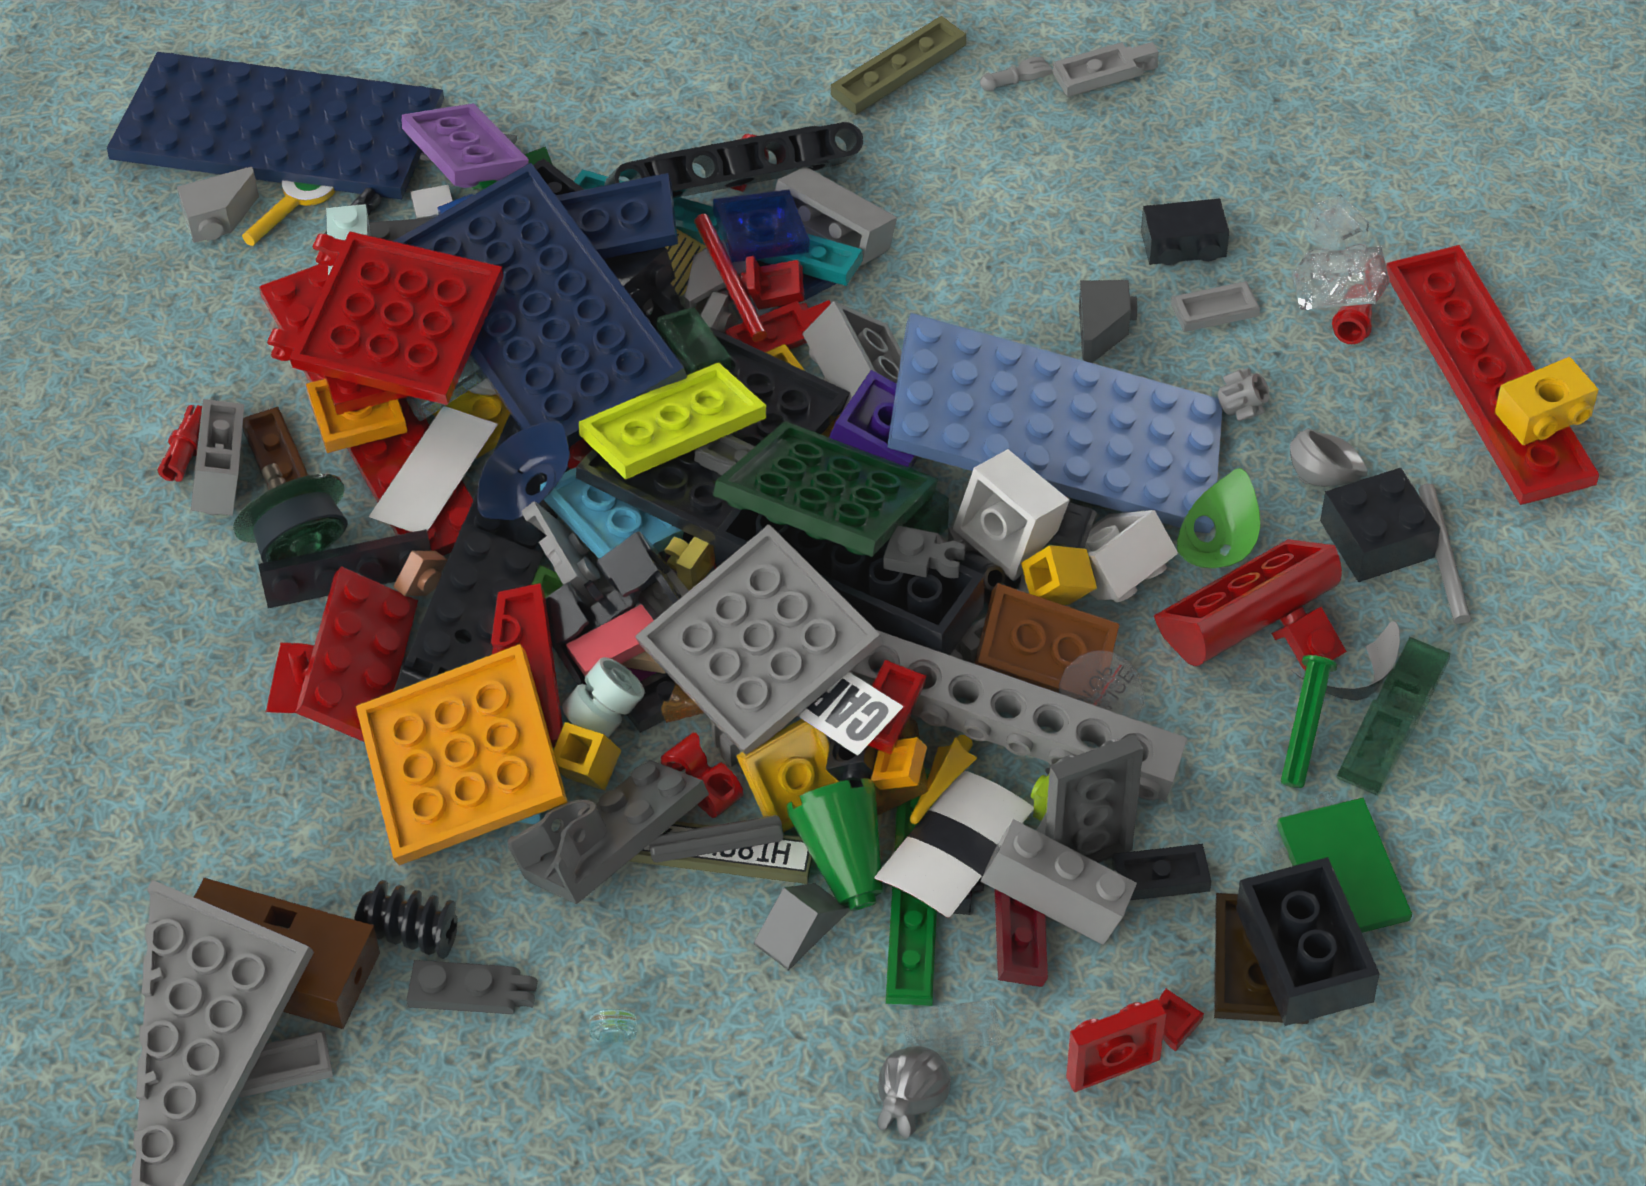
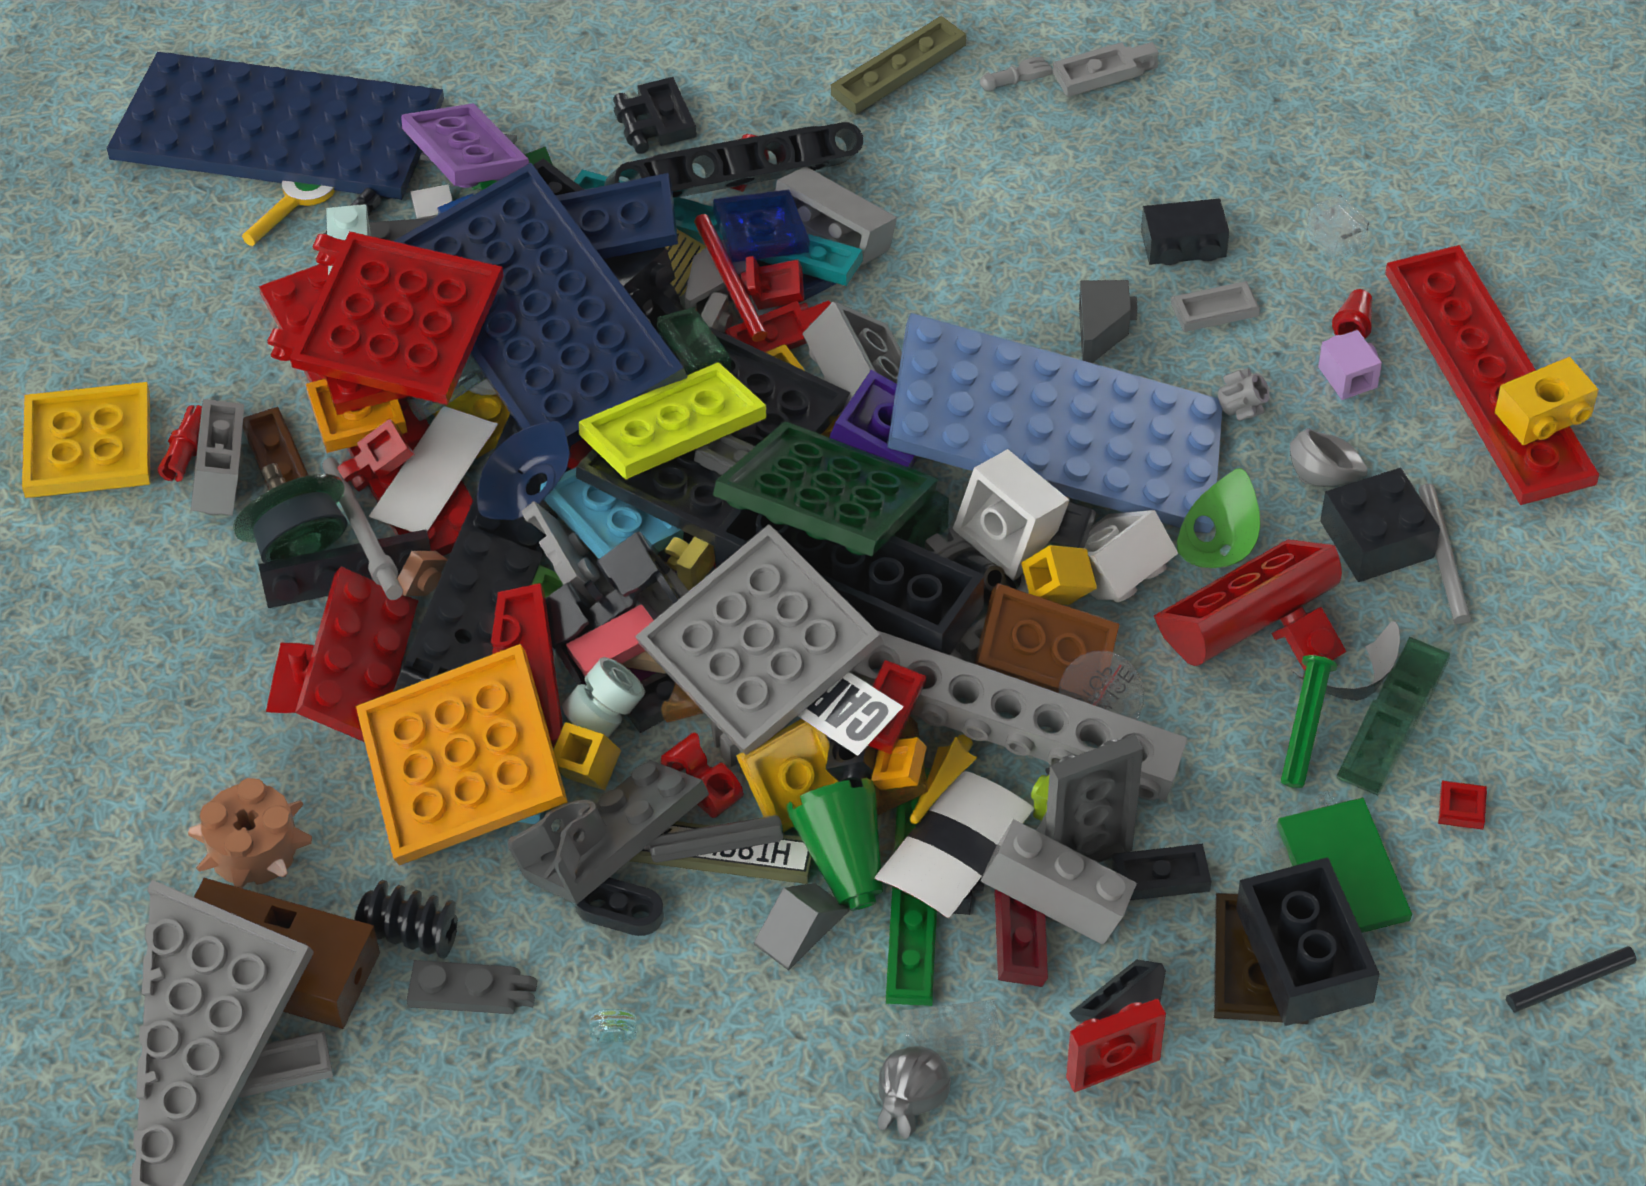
light grey slope [177,167,259,243] -> none
dark grey plate [884,526,965,578] -> none
red tile [1159,988,1204,1051] -> none
clear brick [1292,244,1390,310] -> none
none -> yellow plate [22,382,150,498]
none -> nougat brick [188,778,312,888]
none -> light grey bar [322,457,403,600]
none -> red plate [337,419,415,492]
none -> black plate [575,877,664,936]
none -> black plate [613,77,697,154]
none -> black slope [1069,959,1166,1022]
none -> lavender brick [1318,330,1382,400]
none -> red tile [1438,780,1487,830]
none -> black bar [1506,946,1637,1013]

